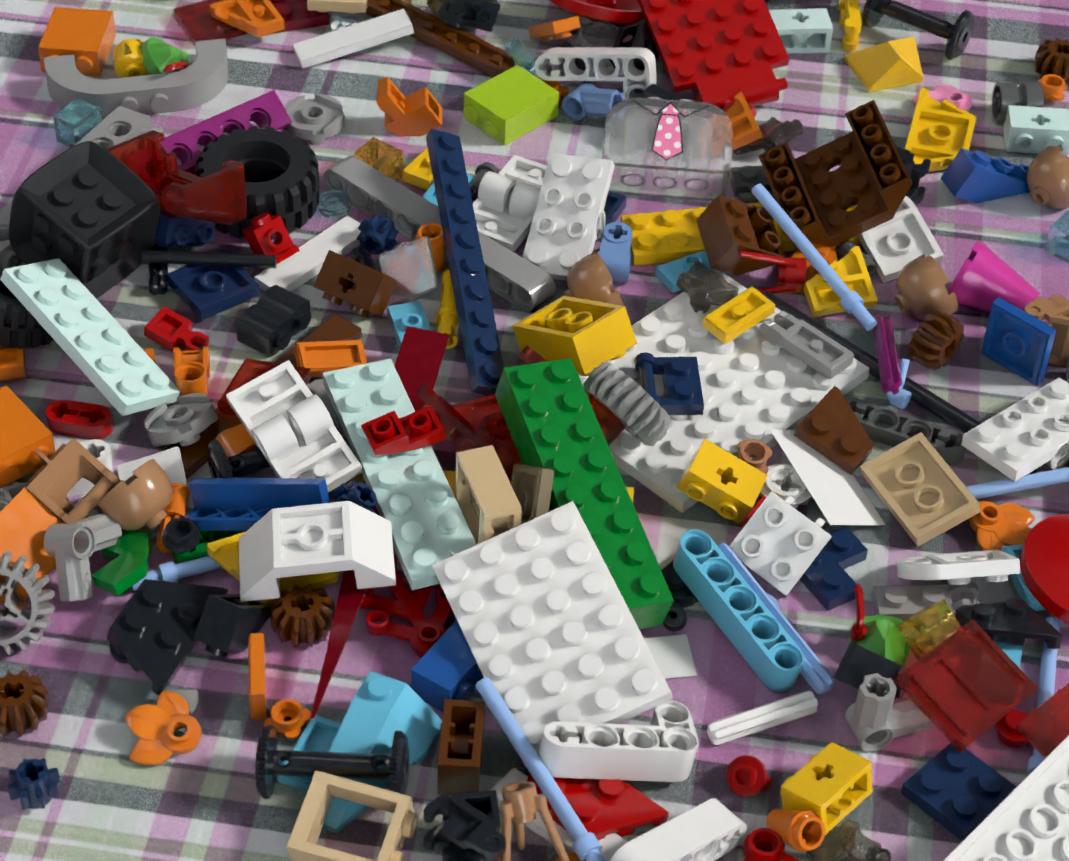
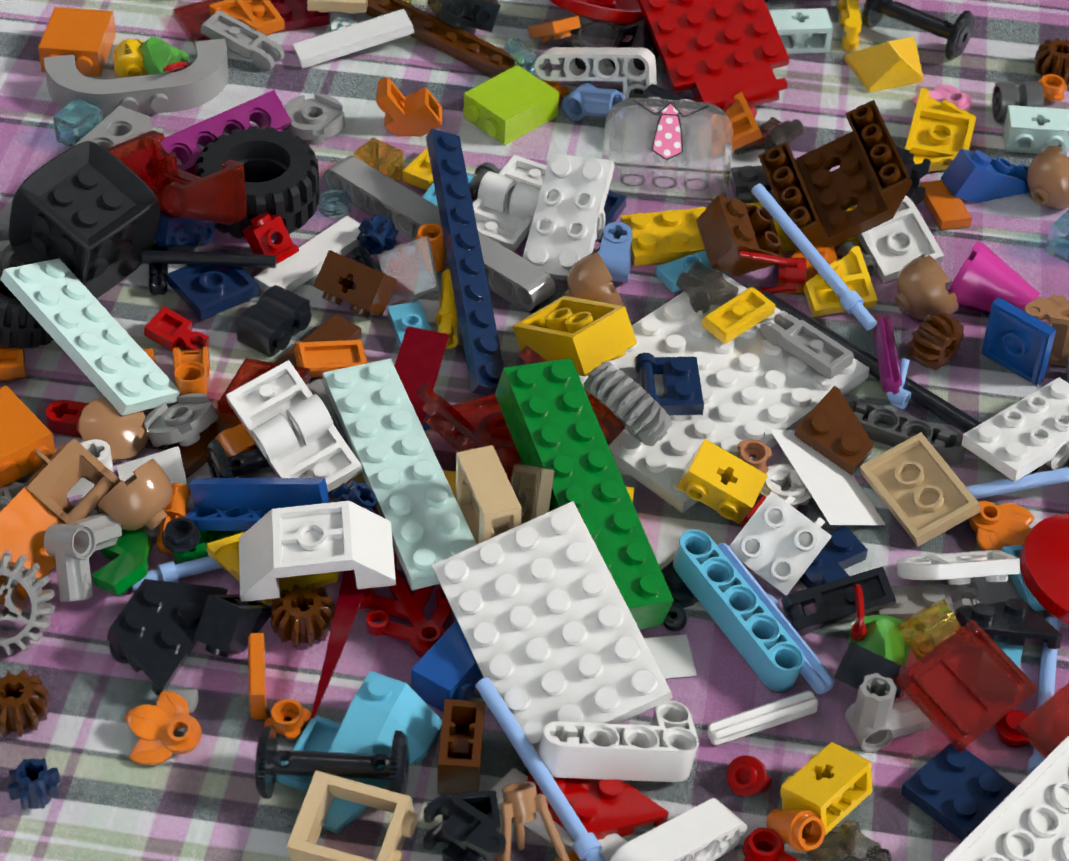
red slope [361,405,447,455] -> none
none -> medium nougat dish [77,397,149,463]
none -> light grey hinge [201,10,285,71]
none -> black plate [781,566,896,636]
none -> orange tile [919,180,972,230]

